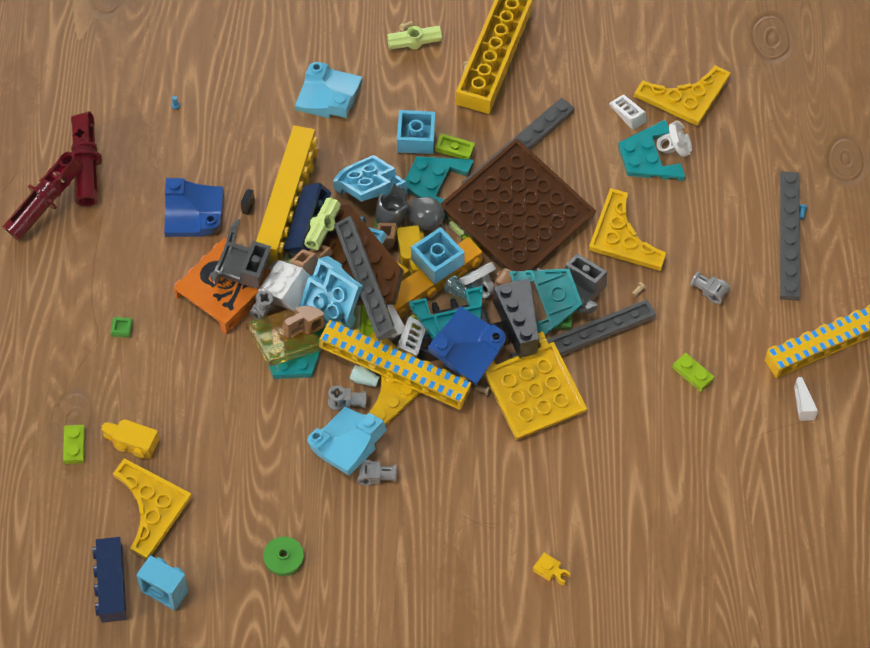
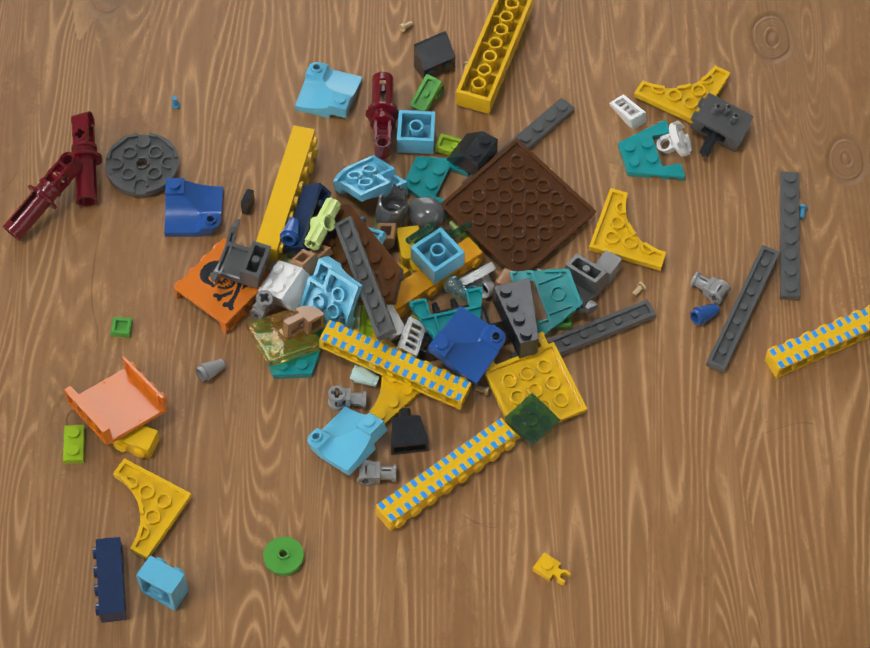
yellowish green piece [387,26,442,50] -> none
lime plate [672,353,714,392] -> none
white slope [794,377,818,421] -> none
none -> orange panel [64,356,168,446]
none -> dark grey plate [105,133,179,197]
none -> light grey cone [195,358,226,382]
none -> blue cone [280,218,299,246]
none -> dark red piece [366,72,399,159]
none -> yellow brick [376,418,516,531]
none -> black torso [391,408,429,455]
none -> clear green plate [406,221,472,244]
none -> bright green plate [409,74,445,111]
none -> black slope [414,31,455,79]
none -> black slope [447,131,498,175]
none -> clear green plate [504,393,560,448]
none -> light grey brick [596,250,622,284]
none -> dark grey piece [690,93,754,157]
none -> blue cone [690,303,720,325]
none -> dark grey plate [706,245,780,373]

